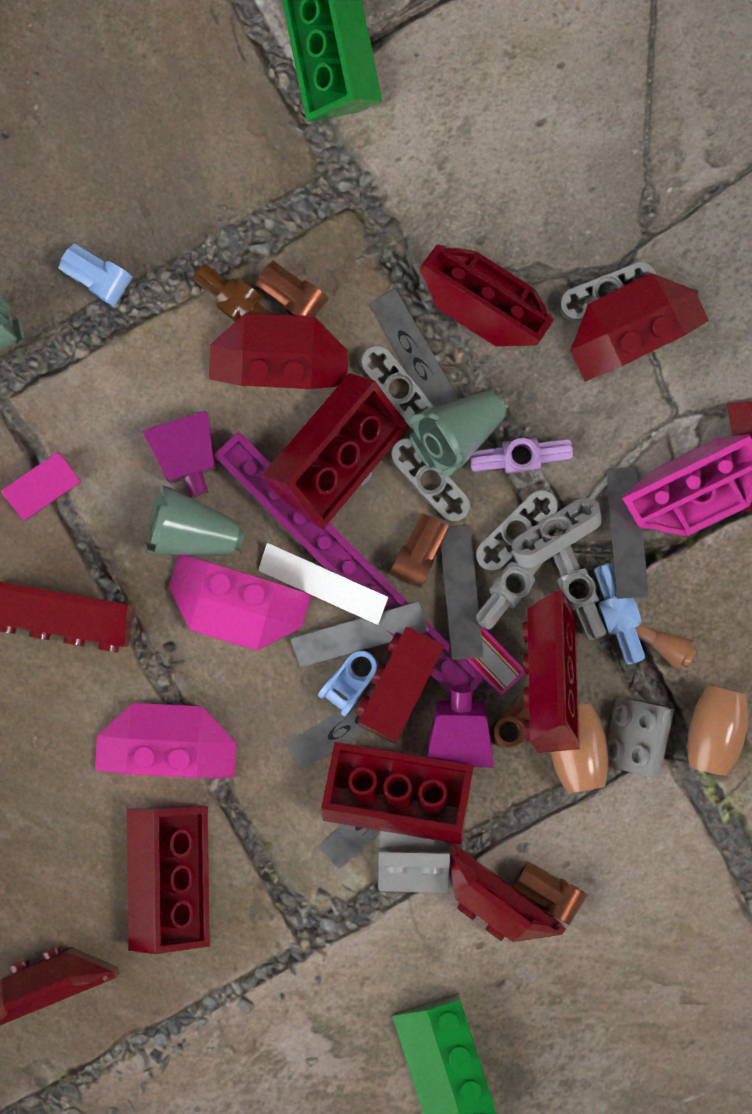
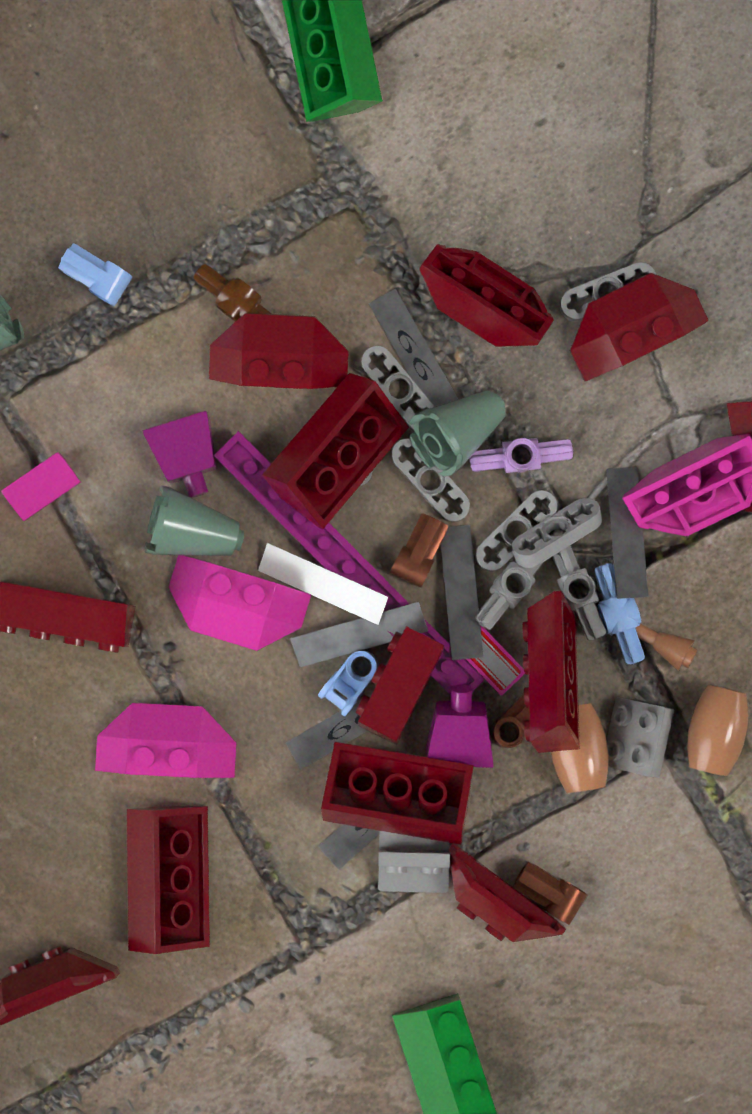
copper piece [255,260,329,317] -> none

